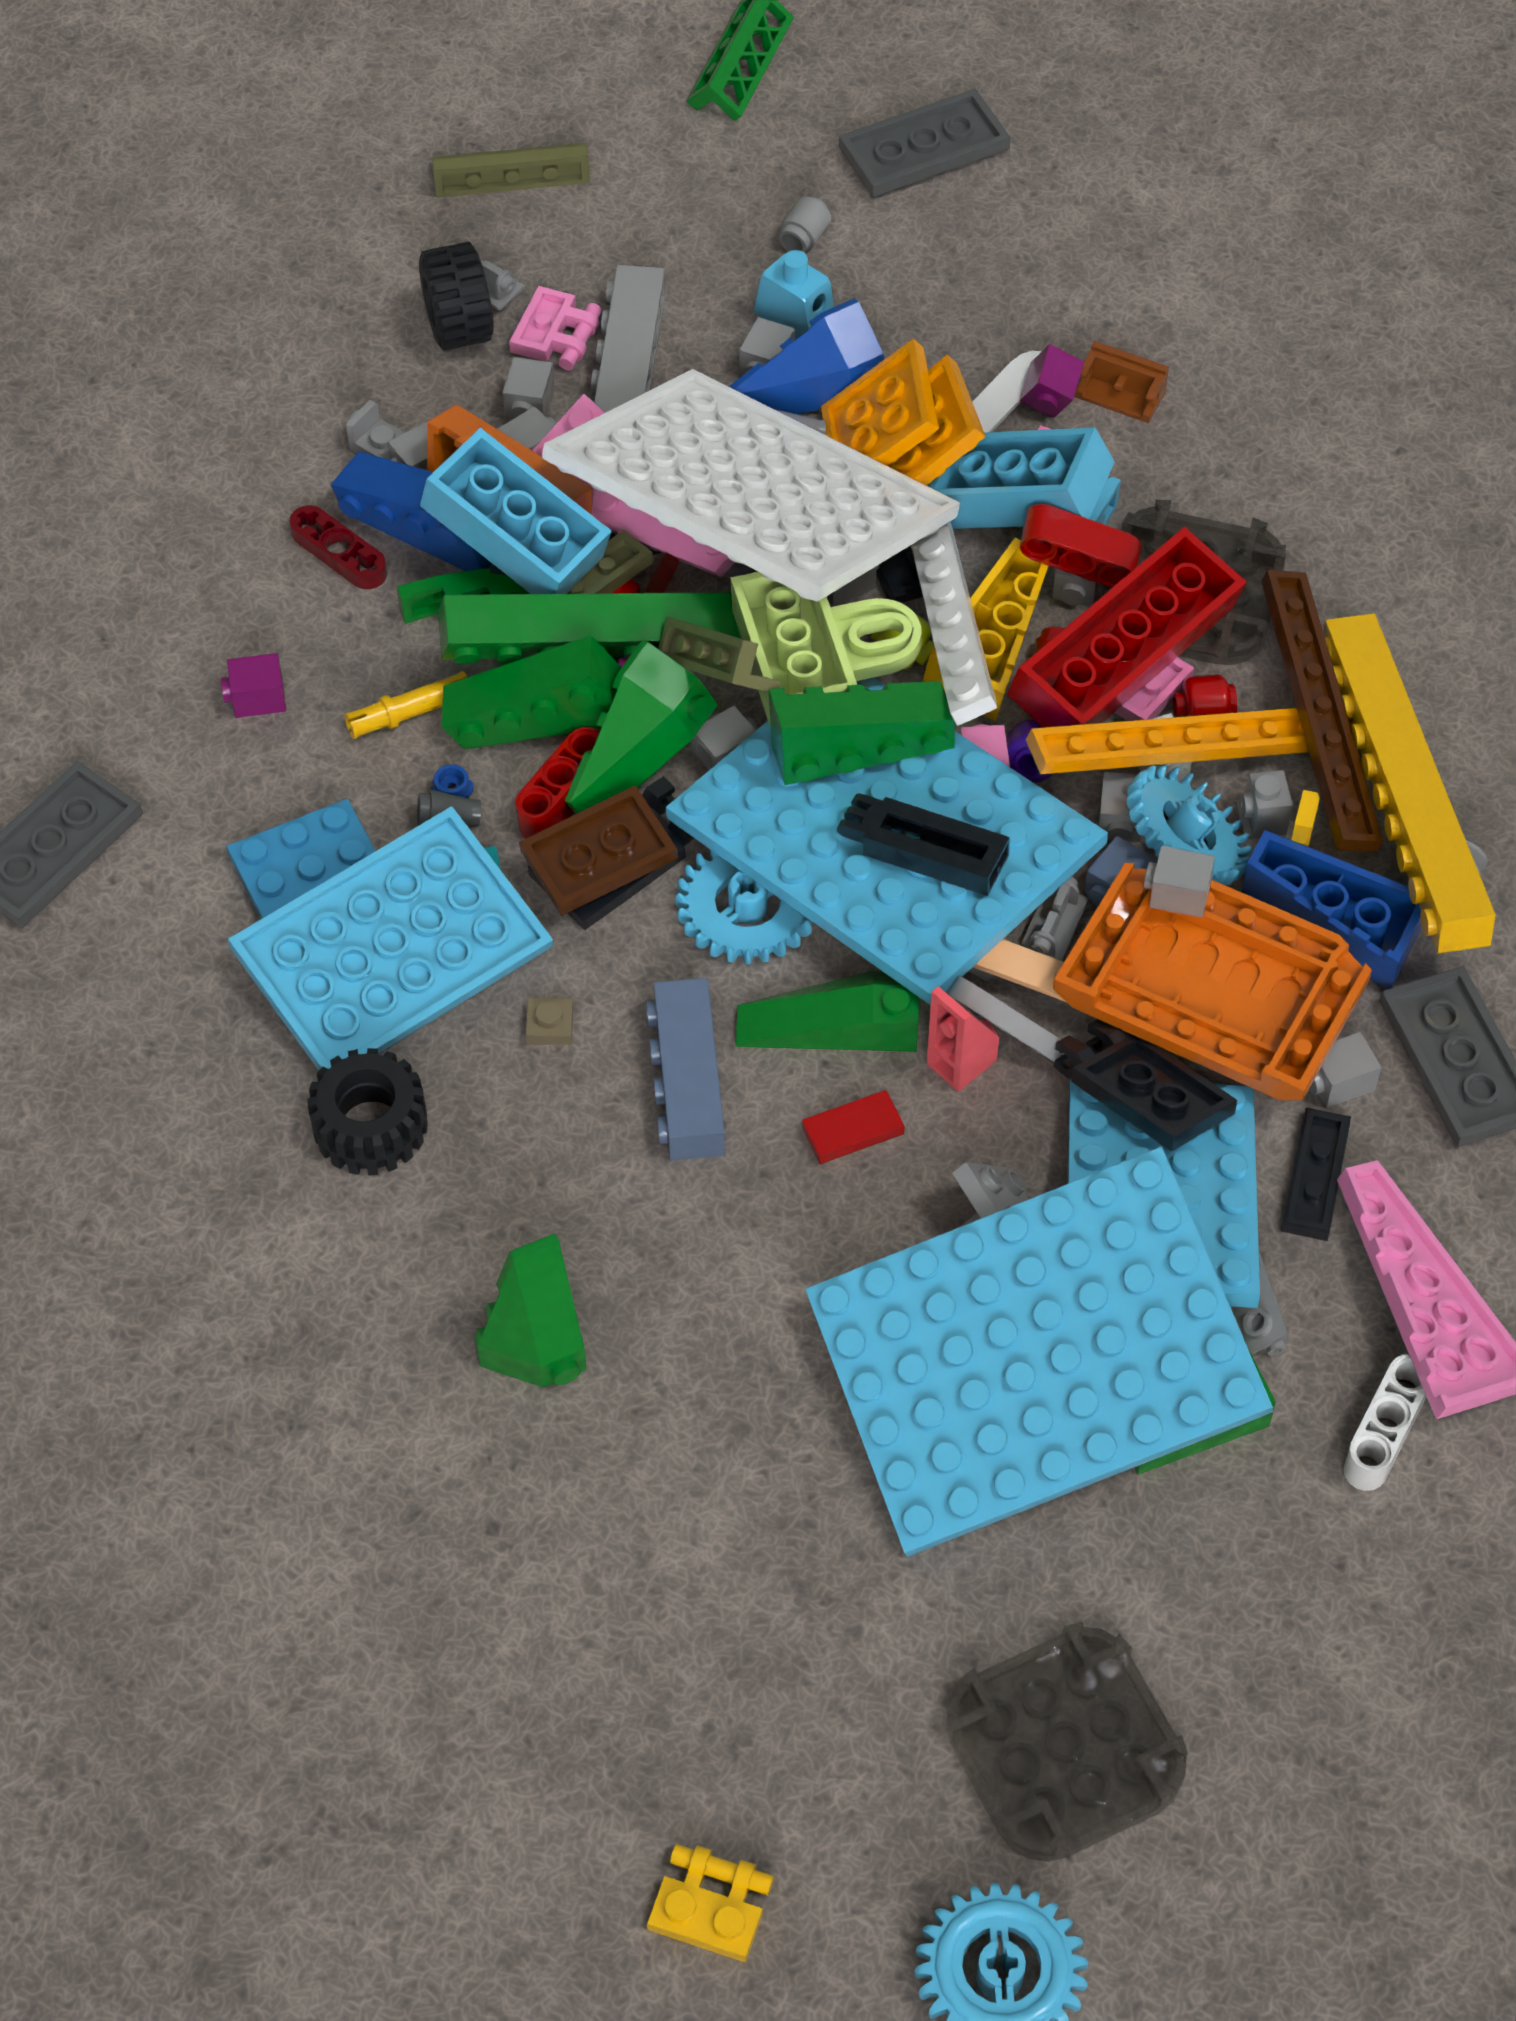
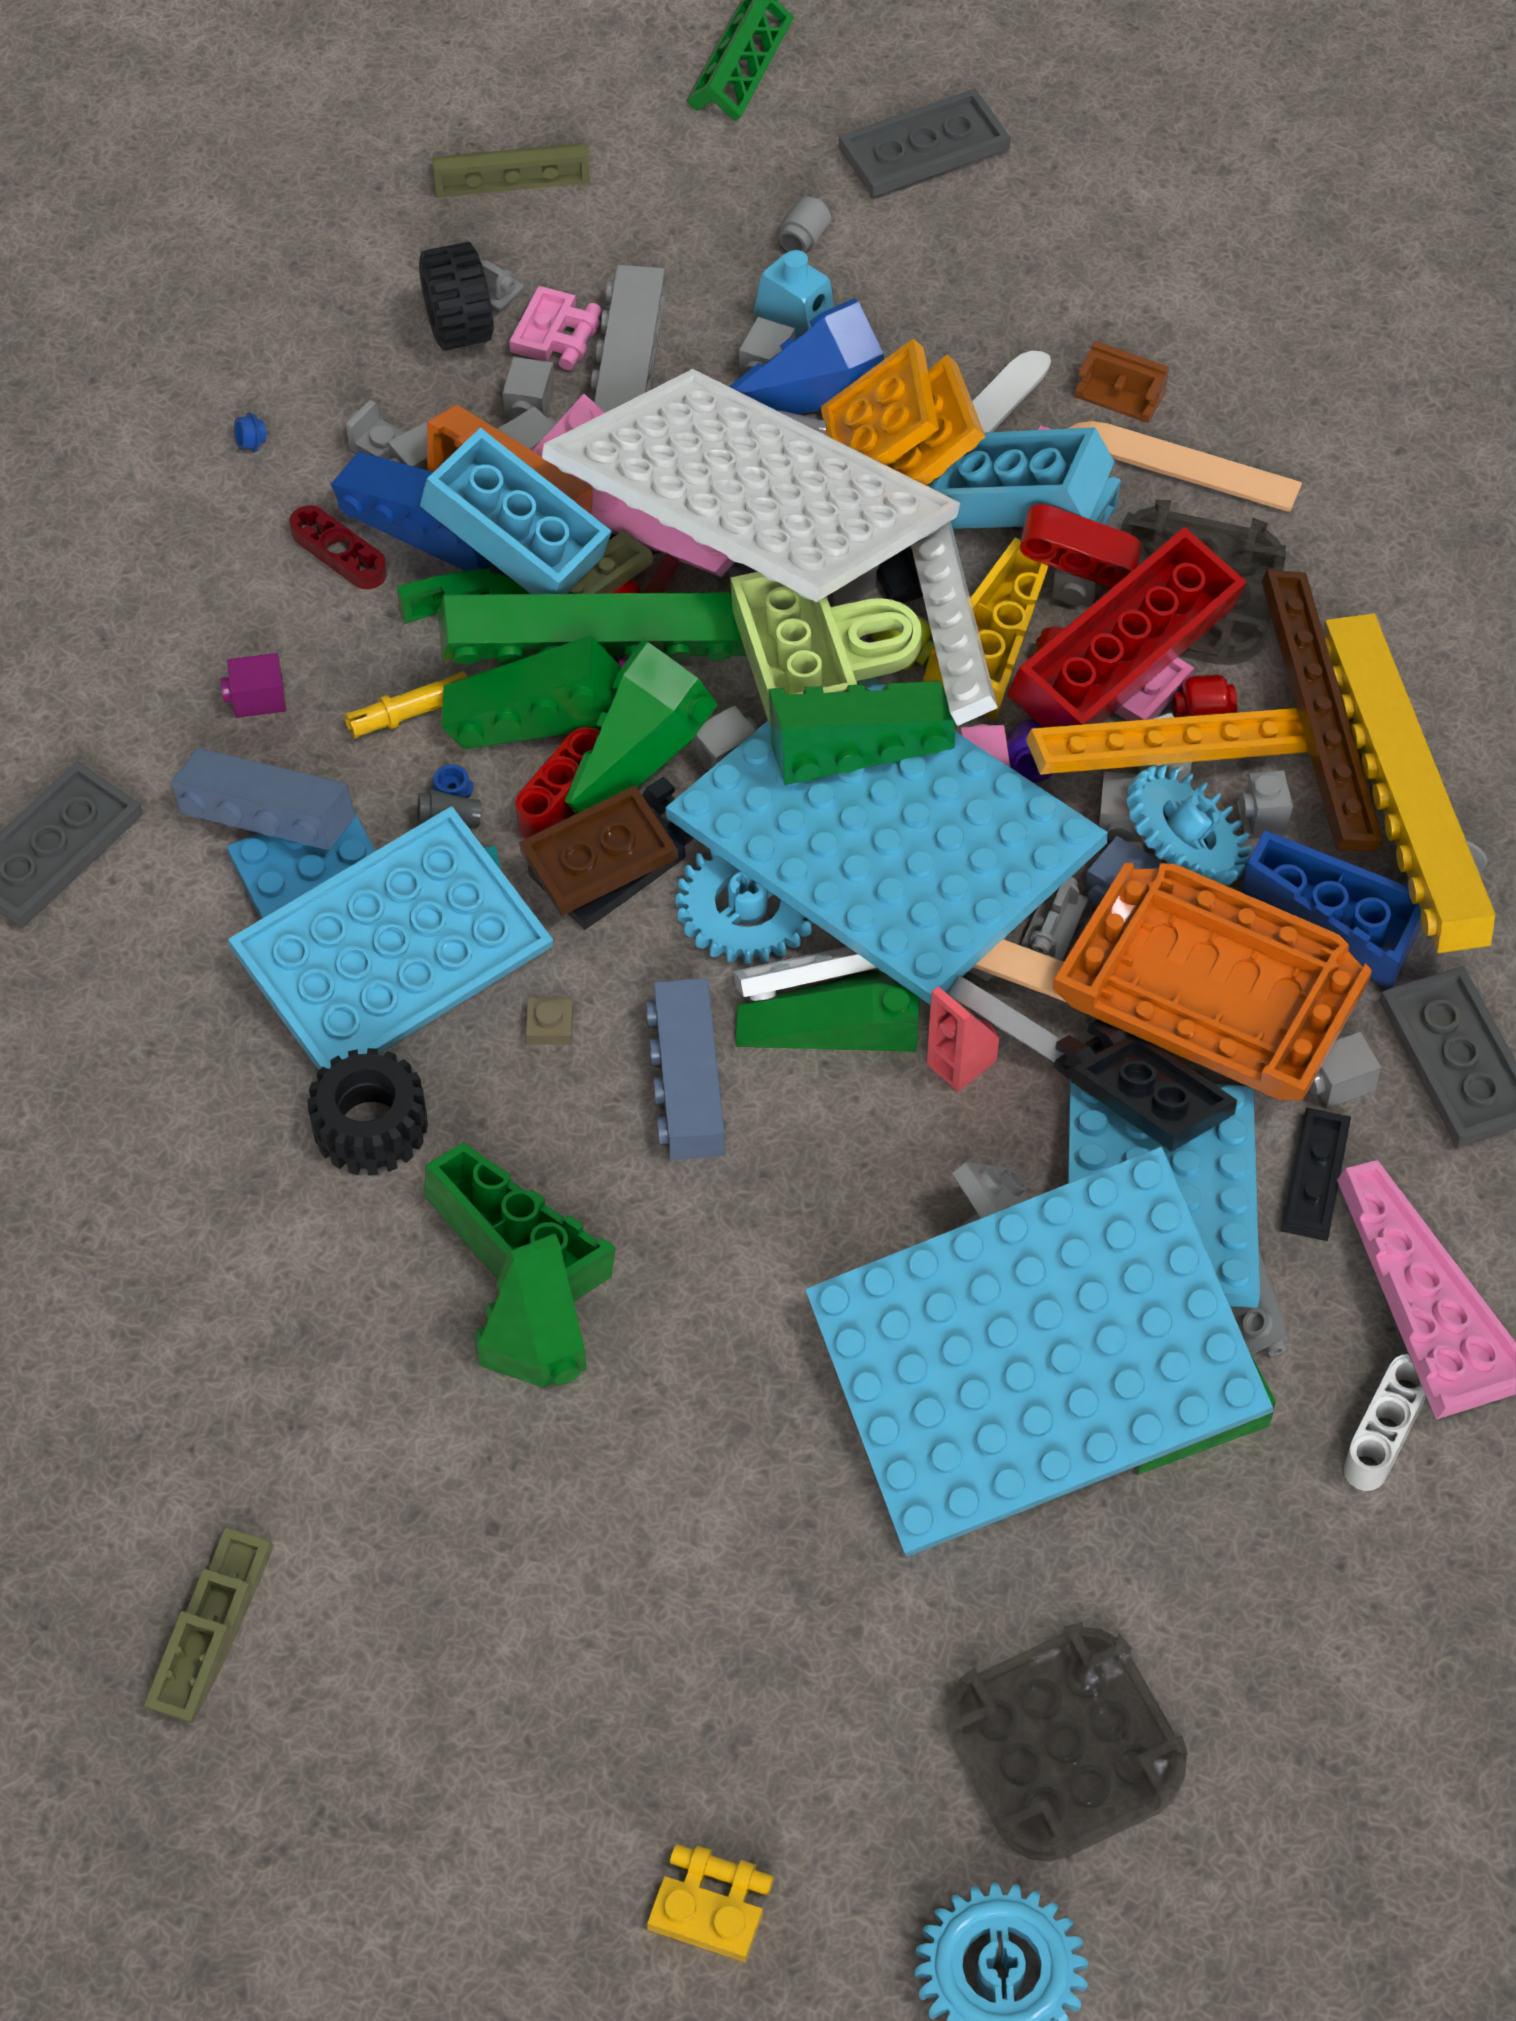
olive fence [658,617,781,692] -> none
red tile [802,1090,905,1164] -> none
black hinge [837,793,1010,896] -> none
magenta brick [1019,344,1084,418] -> none
light grey brick [1144,846,1215,918] -> none
yellow tile [1291,790,1320,847] -> none
none -> olive slope [144,1527,274,1723]
none -> sand blue brick [171,748,355,850]
none -> blue plate [234,412,266,453]
none -> green wedge [424,1142,616,1301]
none -> white plate [733,946,883,1001]
none -> light nougat piece [1067,421,1302,512]

